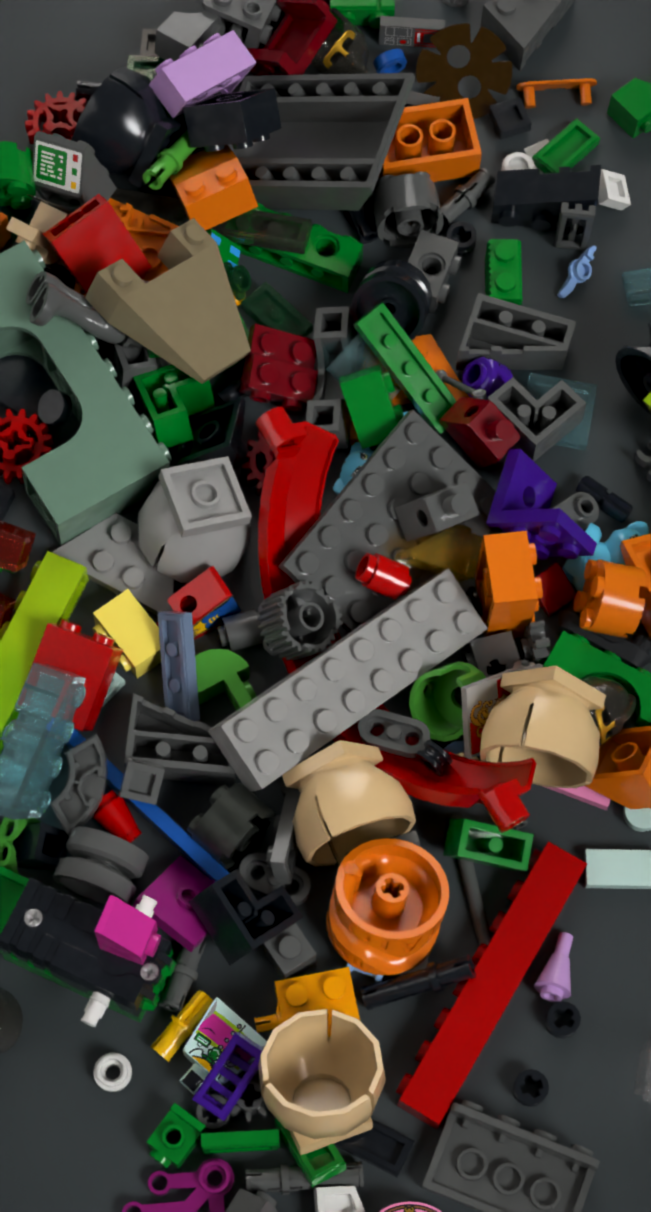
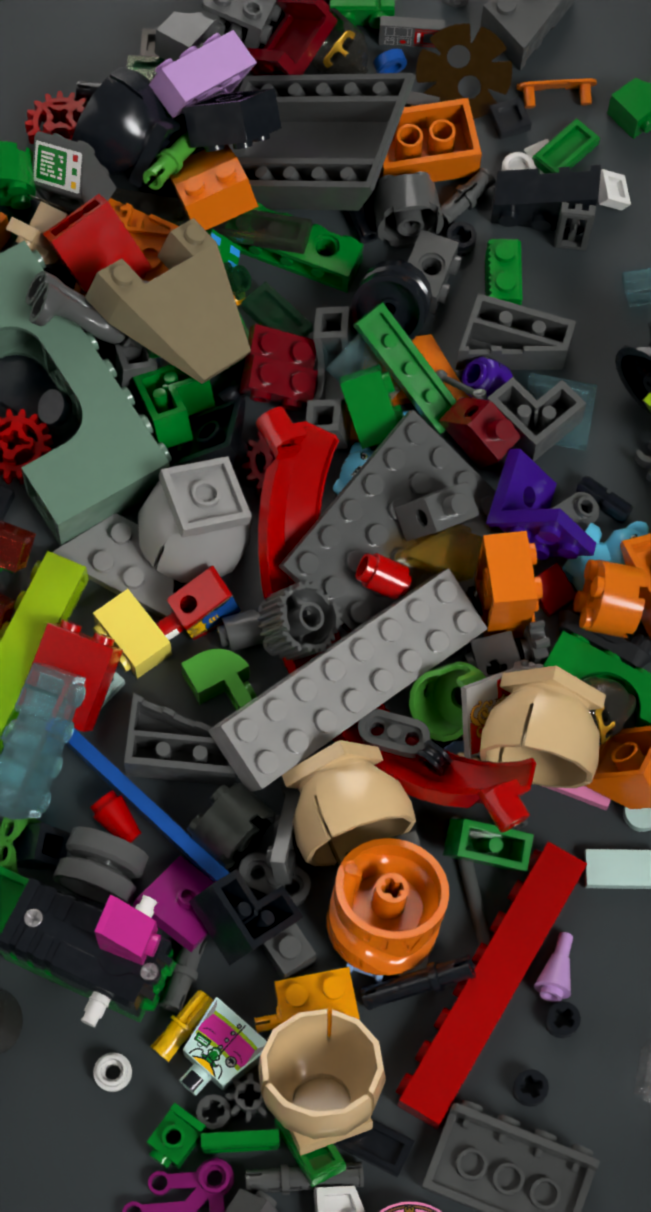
dark grey tile [50,734,108,837] -> none
dark grey plate [119,758,165,805] -> none
sand blue tile [157,611,200,721] -> none
dark purple slope [192,1032,264,1121] -> none
light blue piece [557,245,597,298] -> none

